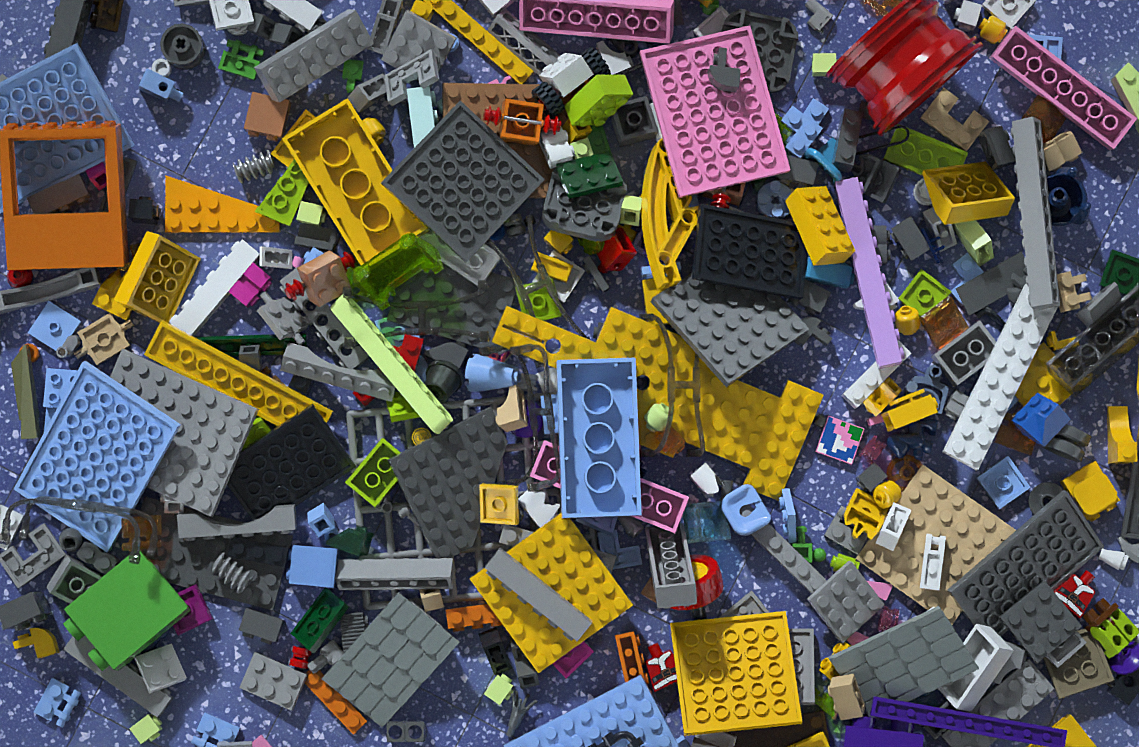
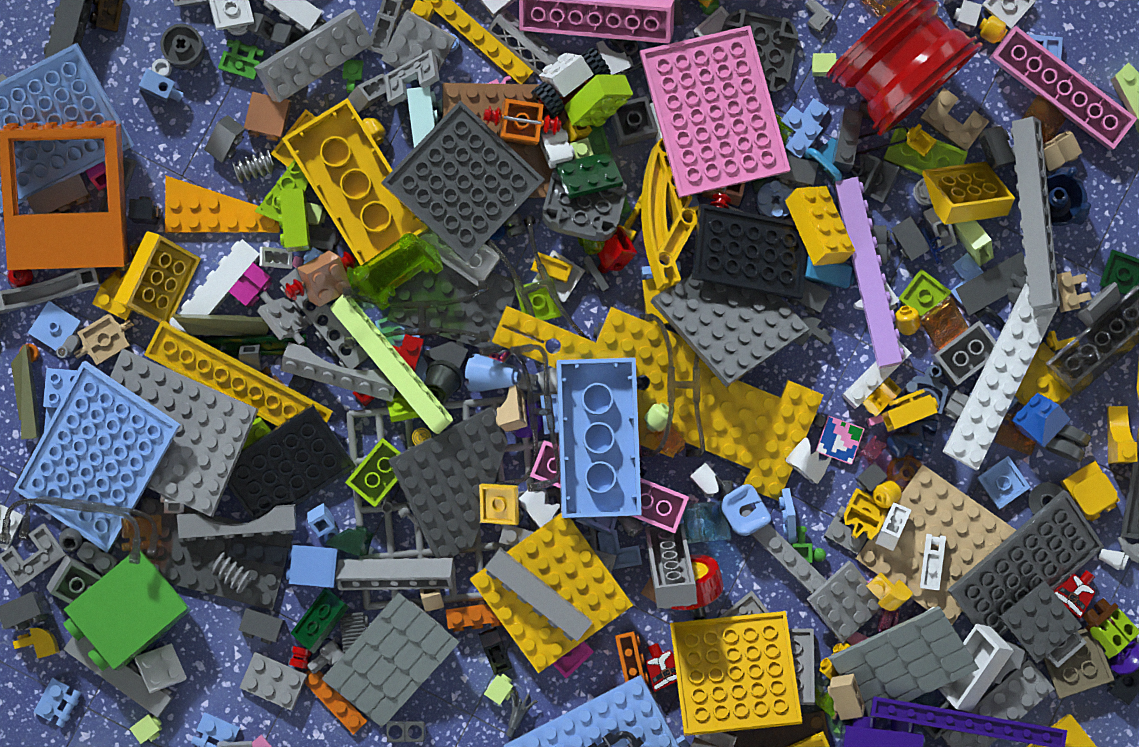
magenta tile [173,584,213,635] -> none
dark grey brick [509,635,540,689] -> none
yellow arch [544,230,574,255] -> none
yellowish green brick [620,195,642,226] -> none
dark grey brick [707,47,741,92] -> none
lime brick [830,553,860,572] -> none
none -> olive wedge [173,314,269,336]
none -> dark grey brick [204,115,246,163]
none -> lime brick [276,188,311,252]
none -> white piece [785,438,831,484]
none -> yellow brick [866,572,913,611]
none -> yellow bracket [906,124,937,157]

